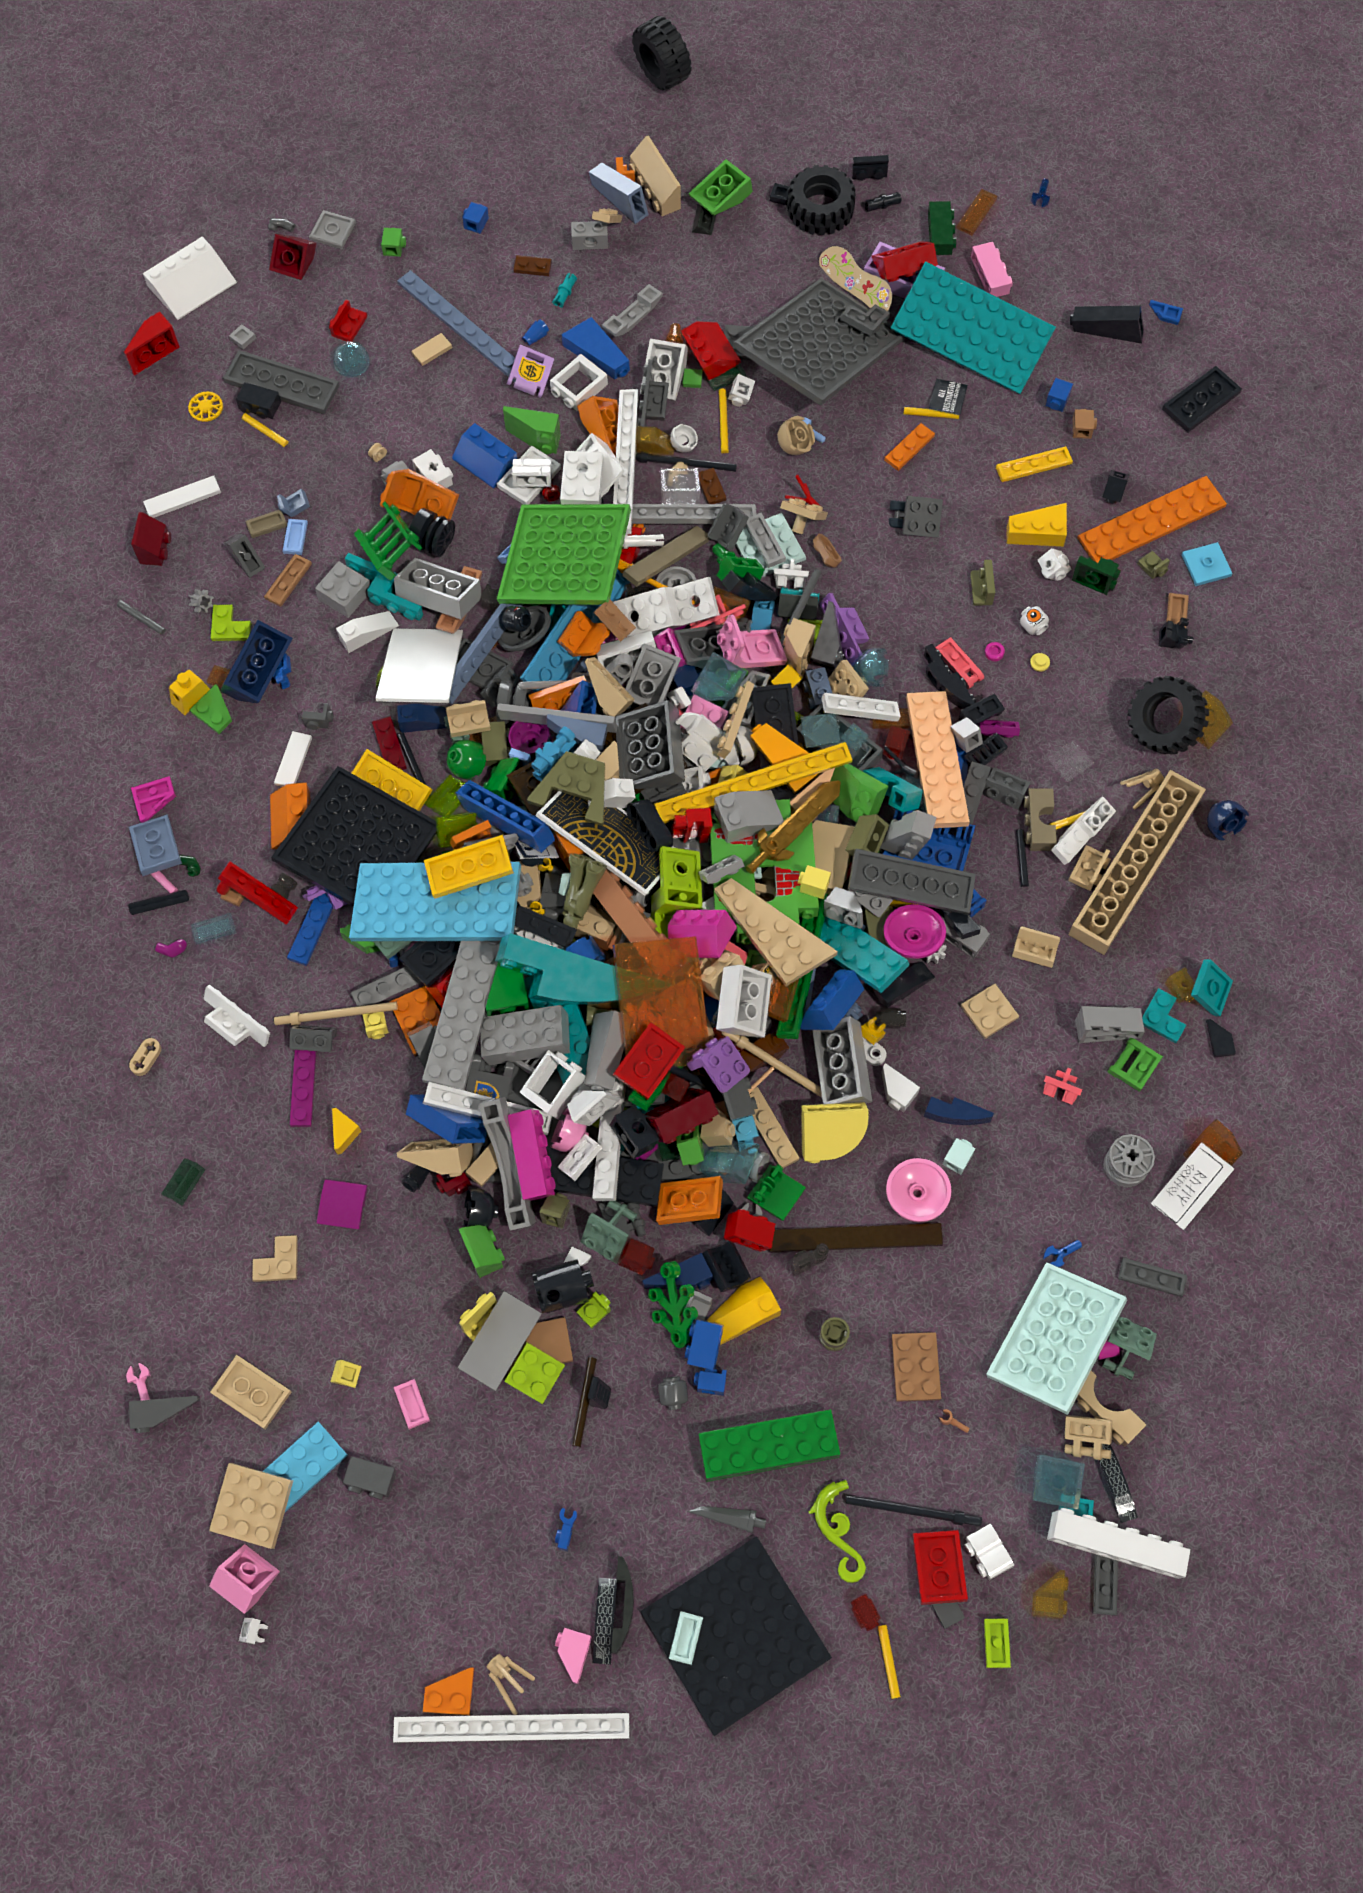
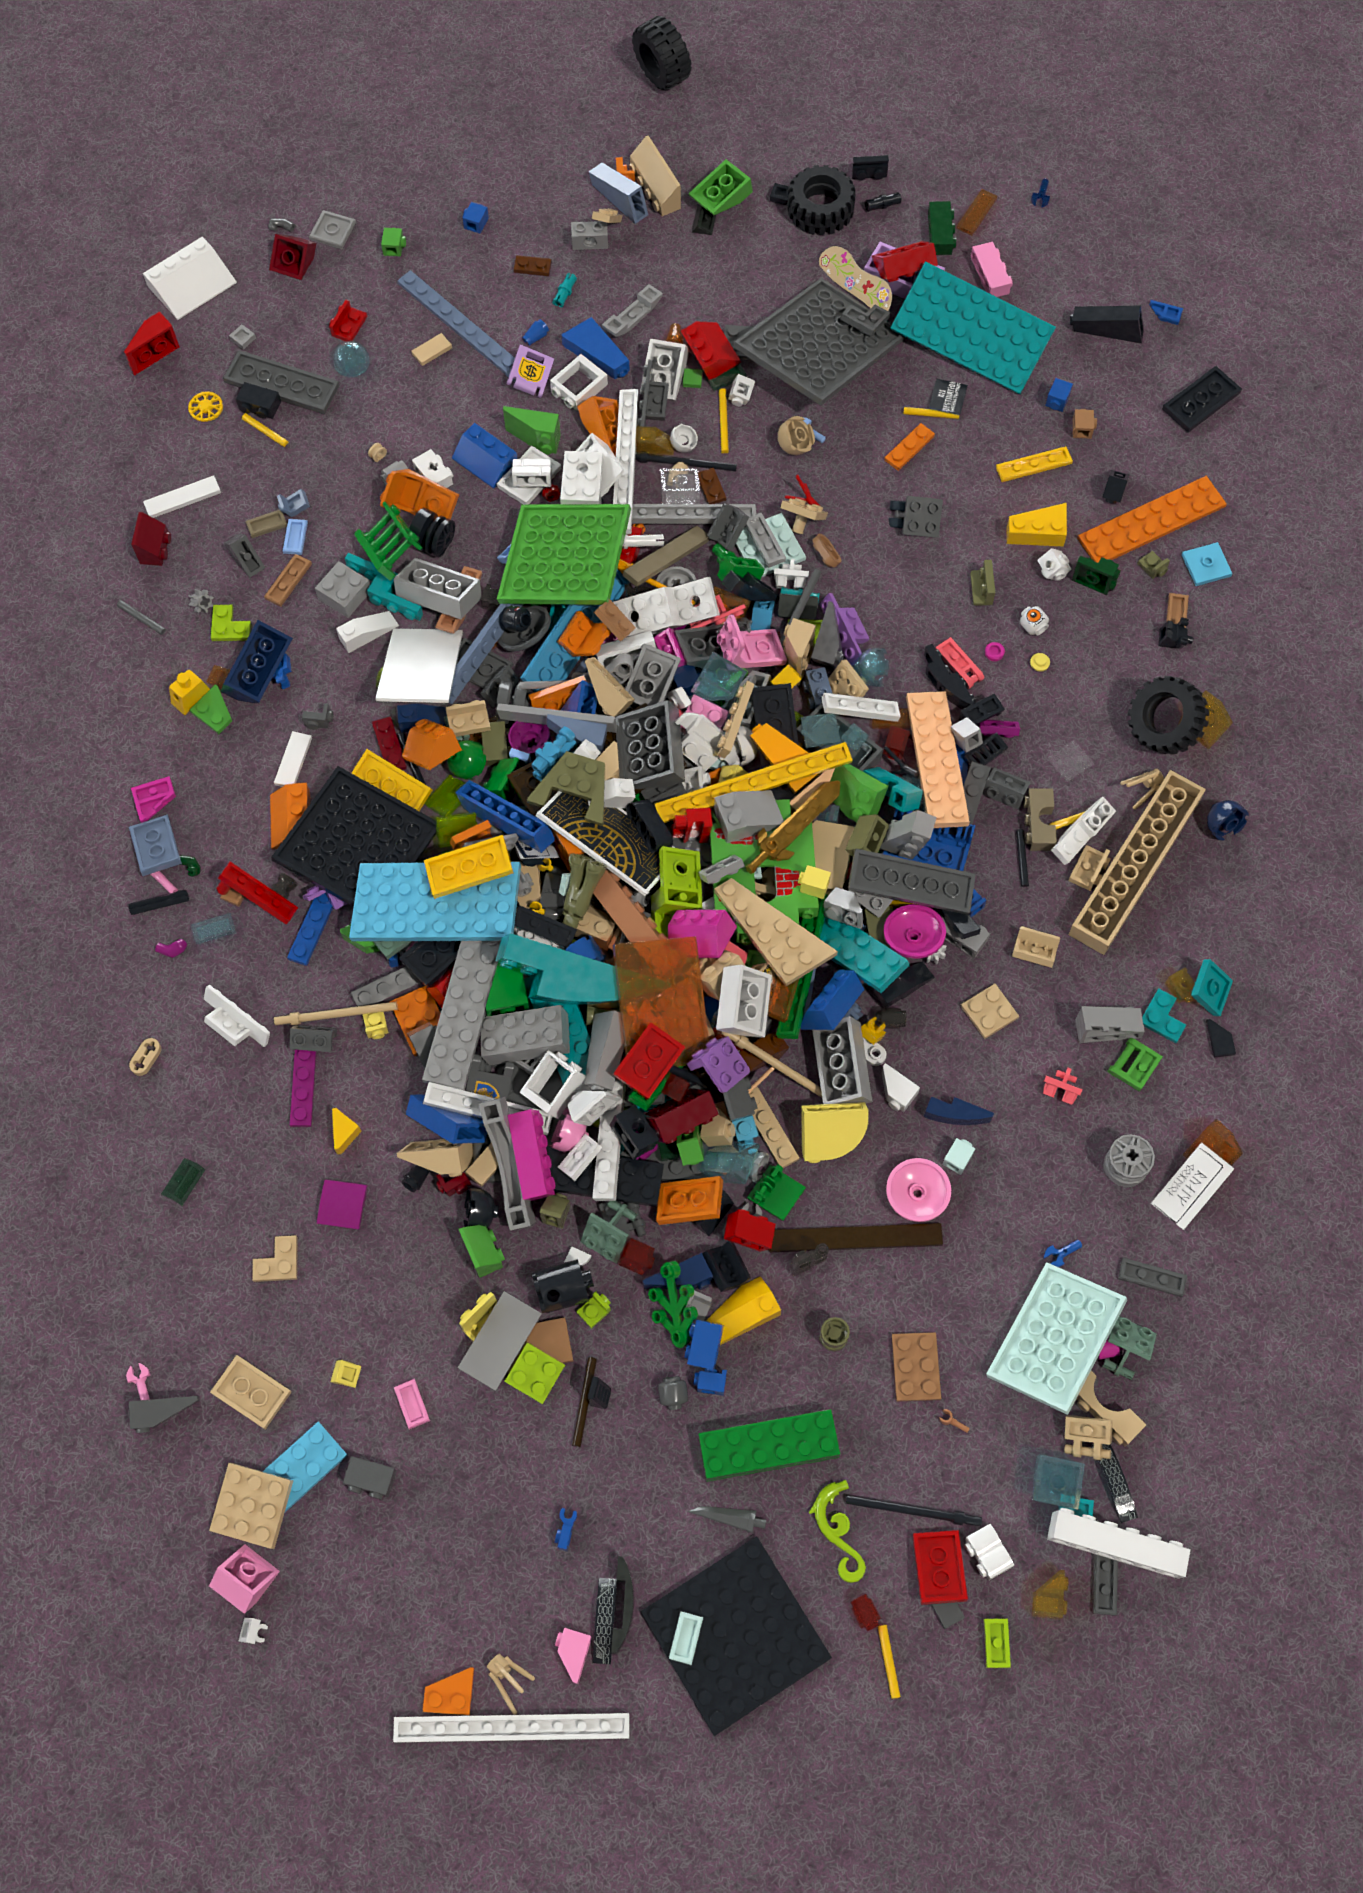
none -> orange slope [402,719,462,770]

